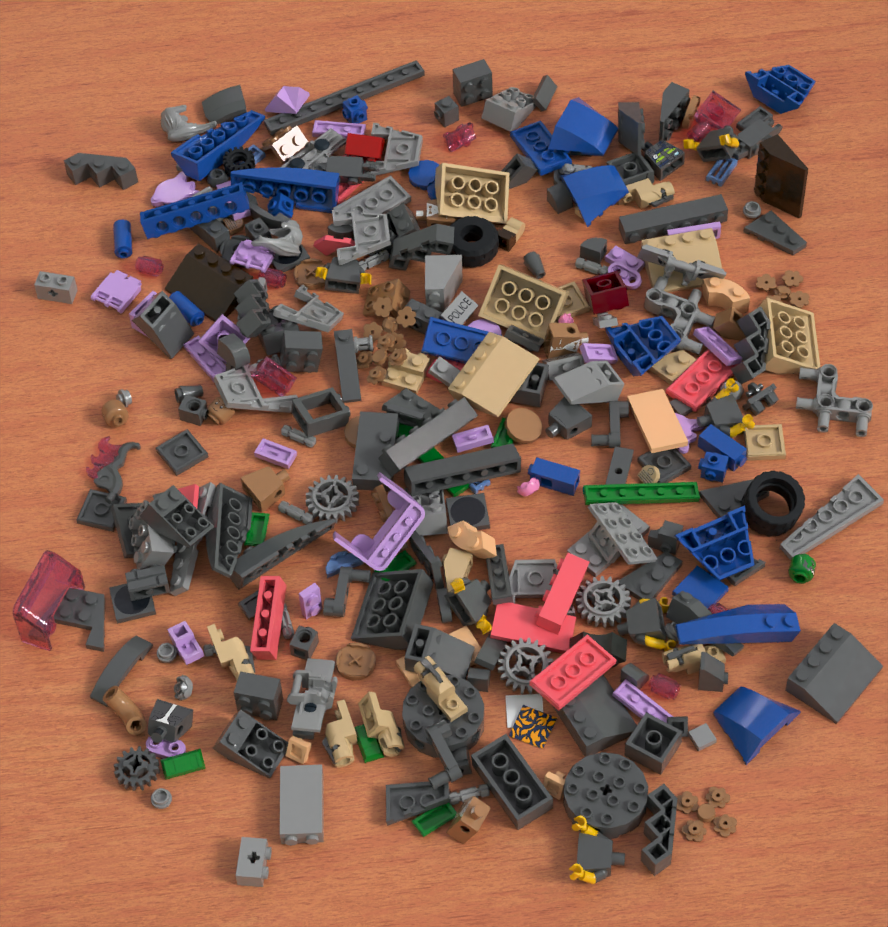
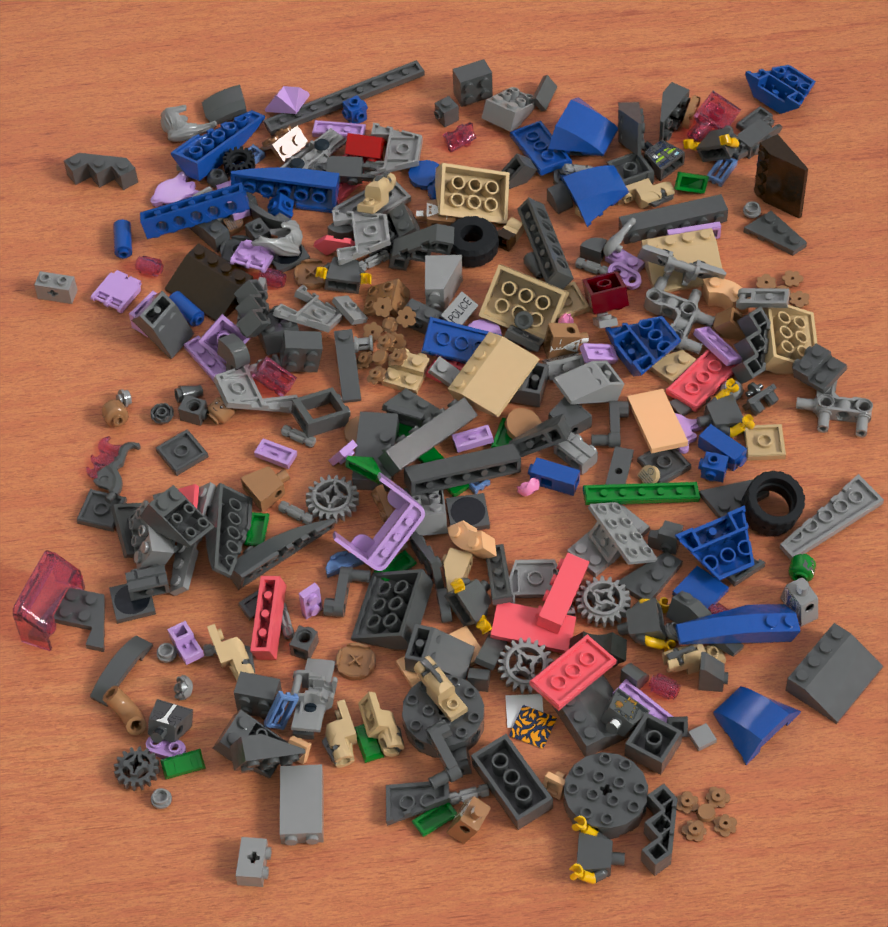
none -> dark grey plate [151,403,174,424]
none -> dark grey slope [230,734,306,773]
none -> medium blue tile [264,691,299,730]
none -> lavender plate [328,440,358,466]
none -> light grey plate [332,295,368,325]
none -> green slope [345,456,381,484]
none -> tan plate [357,171,396,214]
none -> dark grey slope [509,414,572,457]
none -> dark grey tile [514,311,534,330]
none -> dark grey brick [517,197,574,289]
none -> light grey brick [554,432,598,475]
none -> dark grey torso [601,688,650,737]
none -> light grey piece [603,218,636,257]
none -> green slope [674,172,709,194]
none -> light grey plate [736,288,790,310]
none -> light grey torso [780,578,818,627]
none -> dark grey plate [792,343,847,394]

